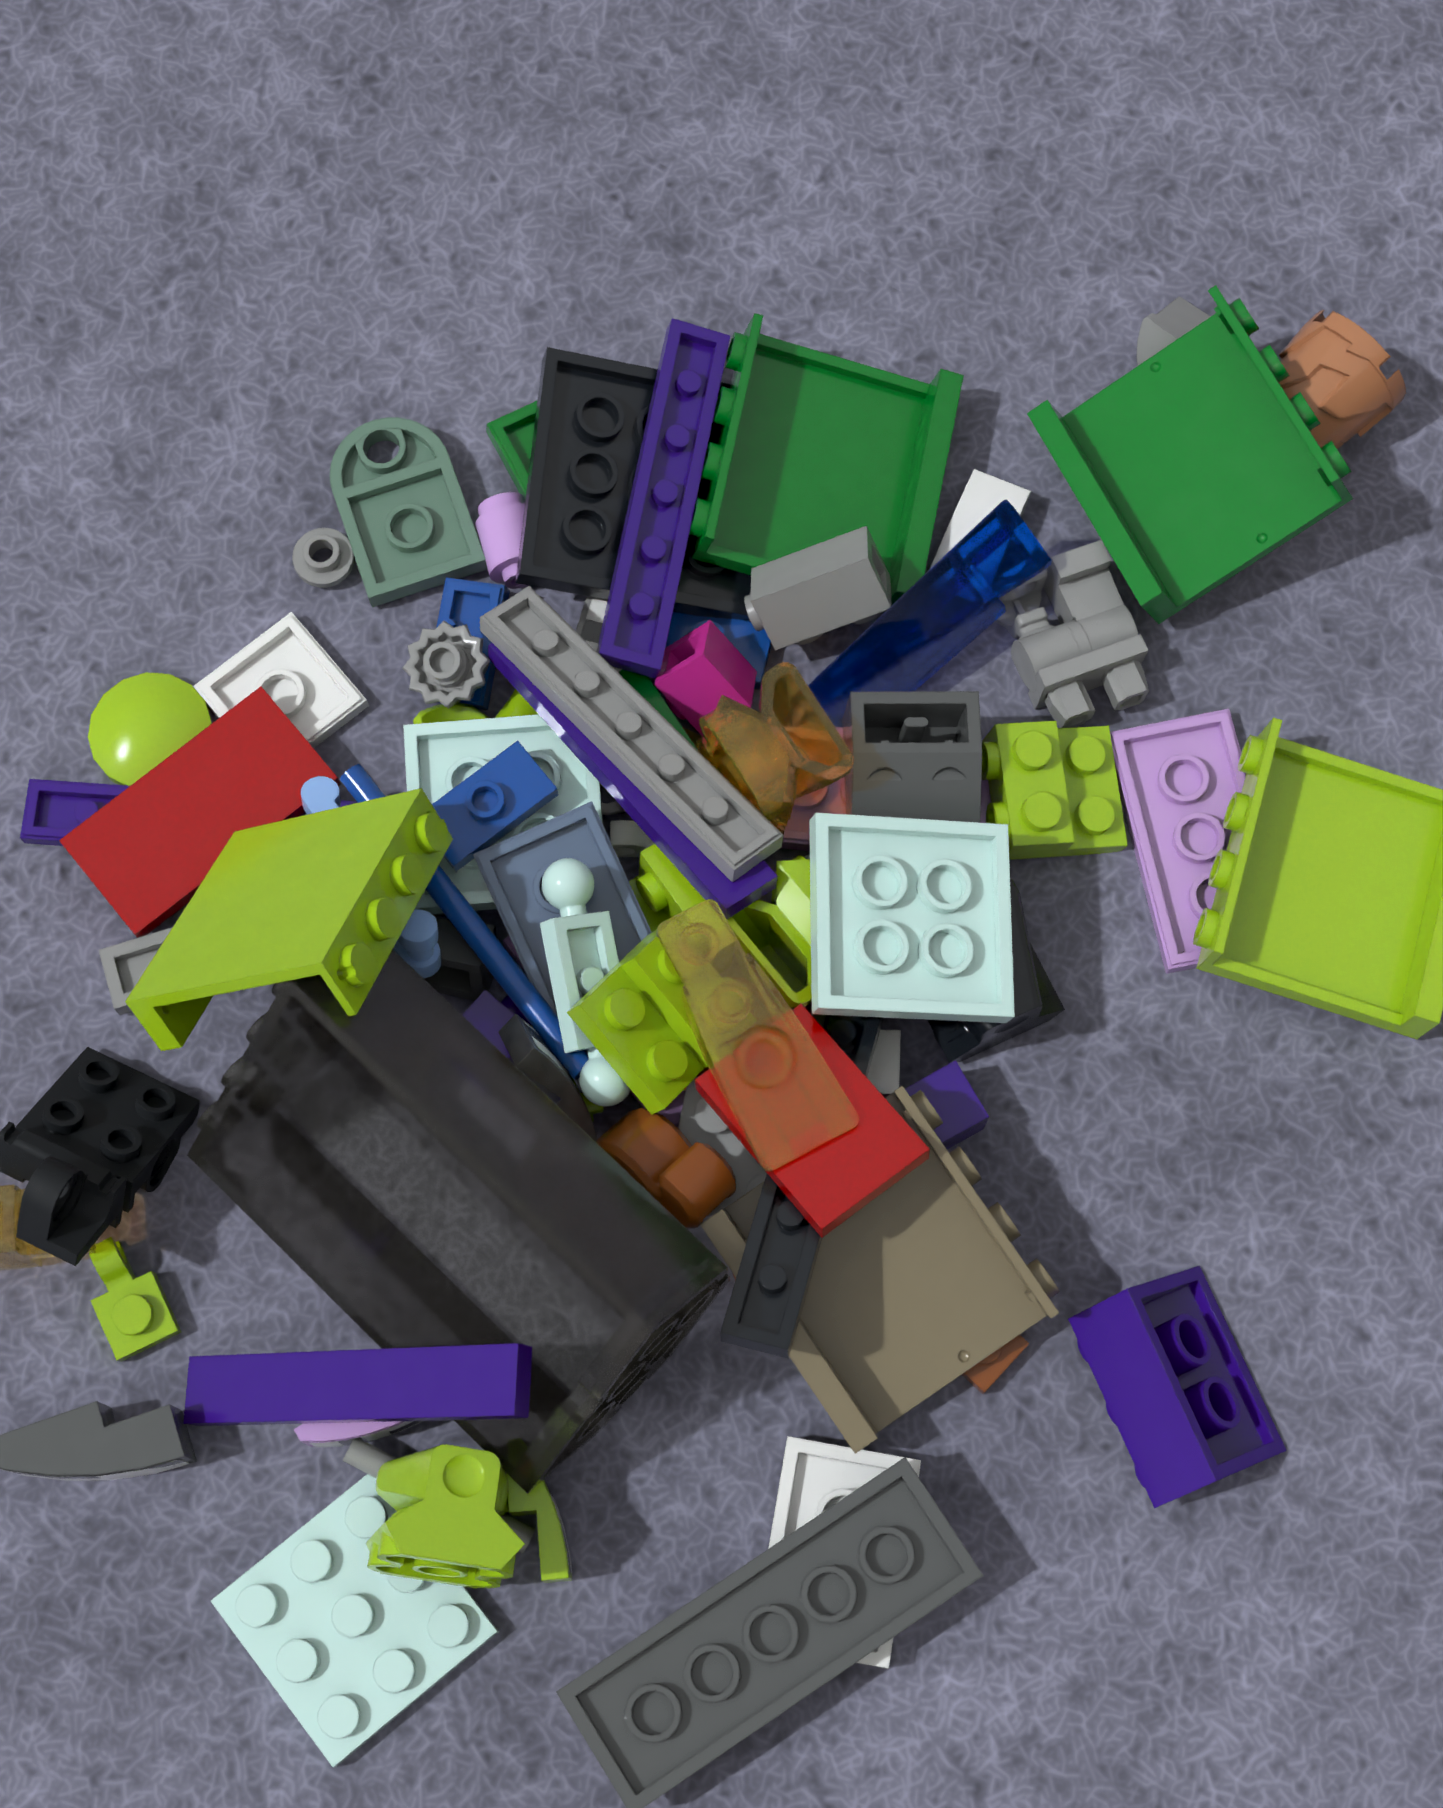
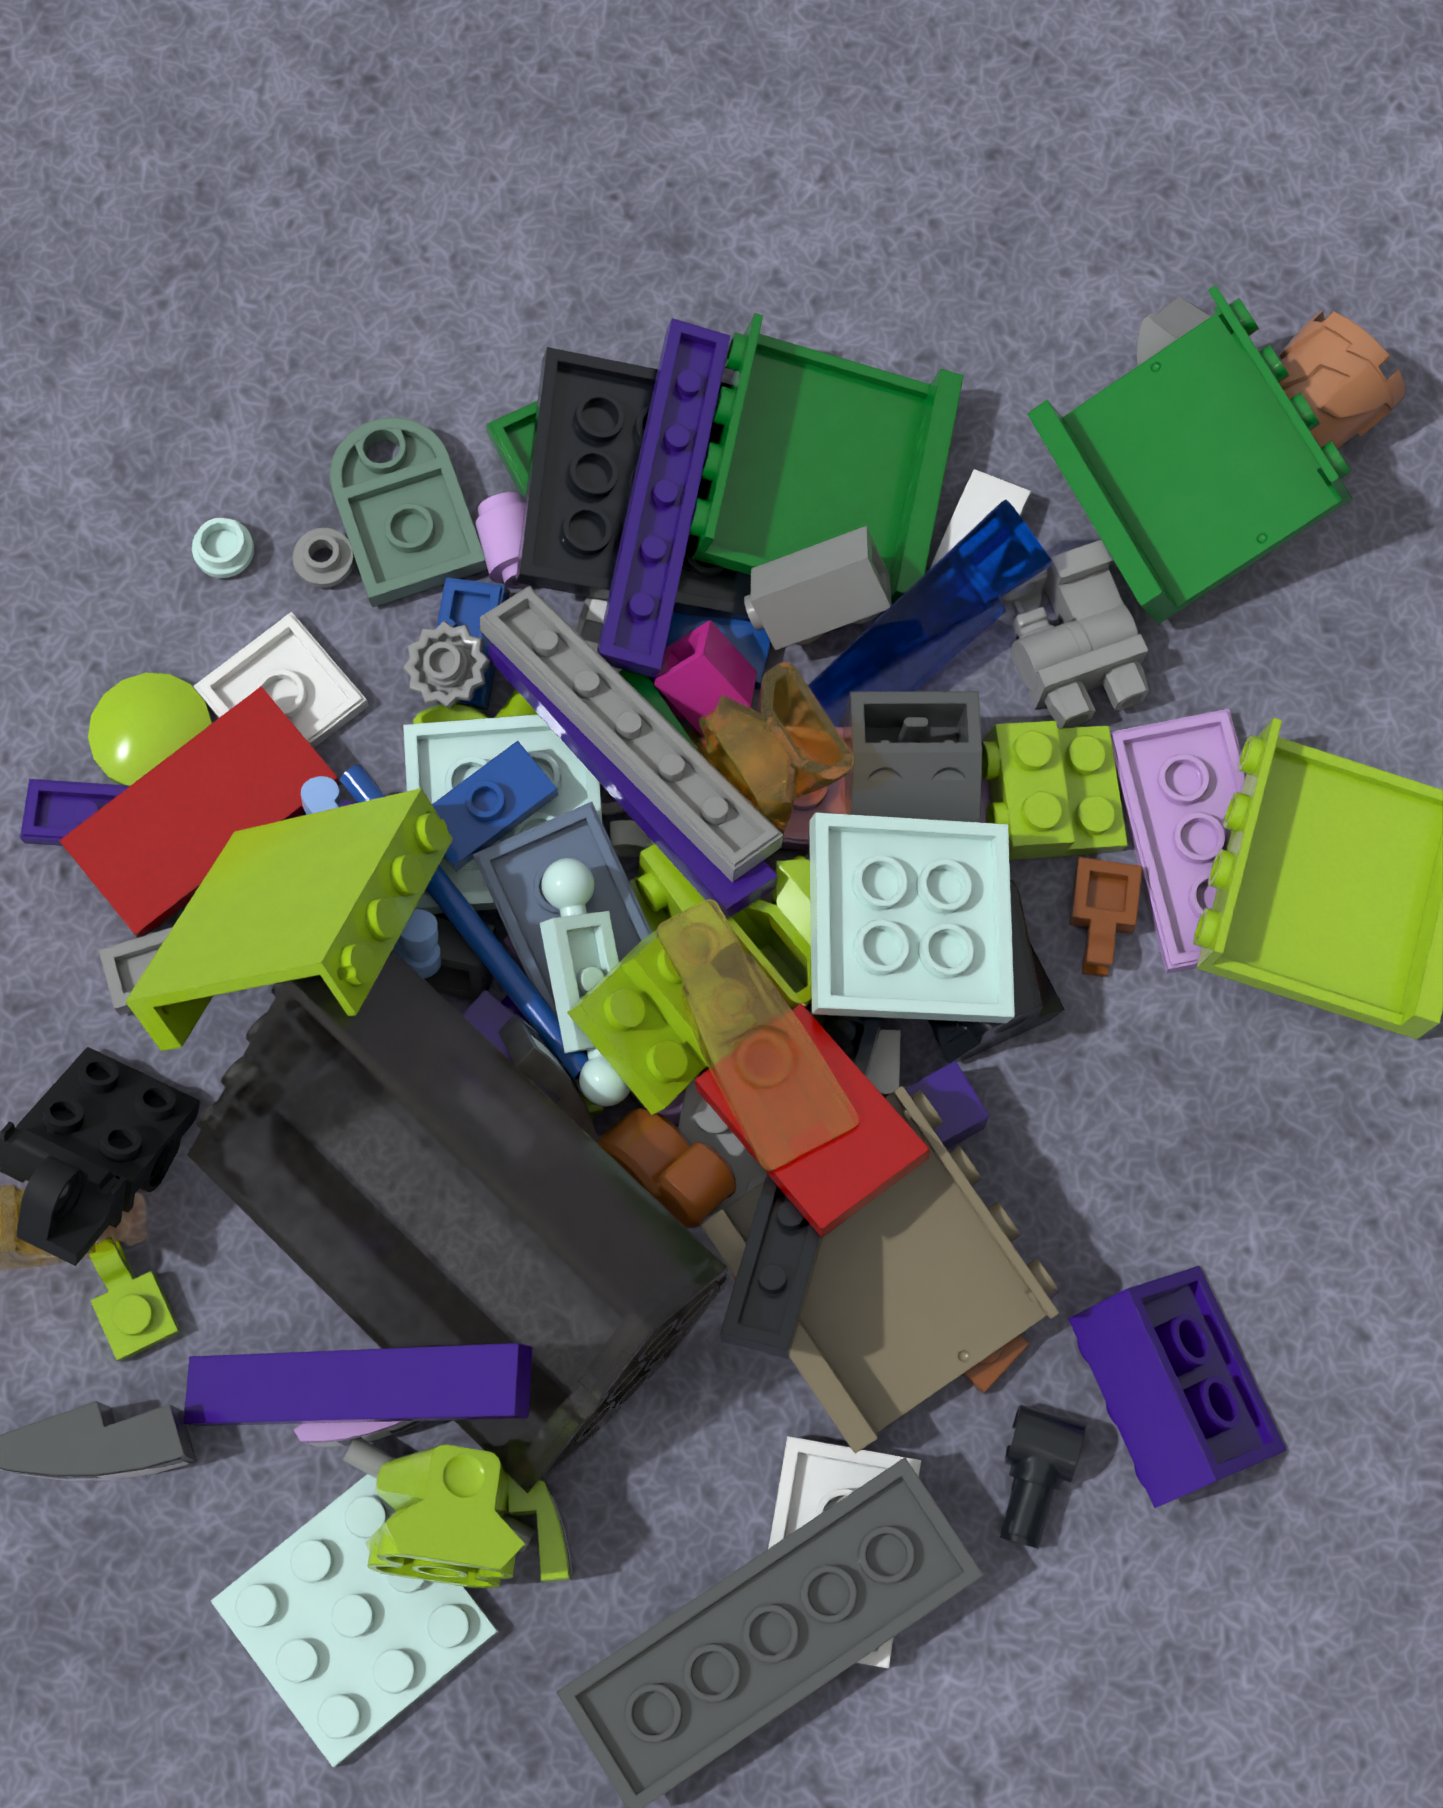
none -> light aqua plate [192,518,254,578]
none -> black pin [1000,1404,1086,1549]
none -> dark orange plate [1069,857,1142,977]

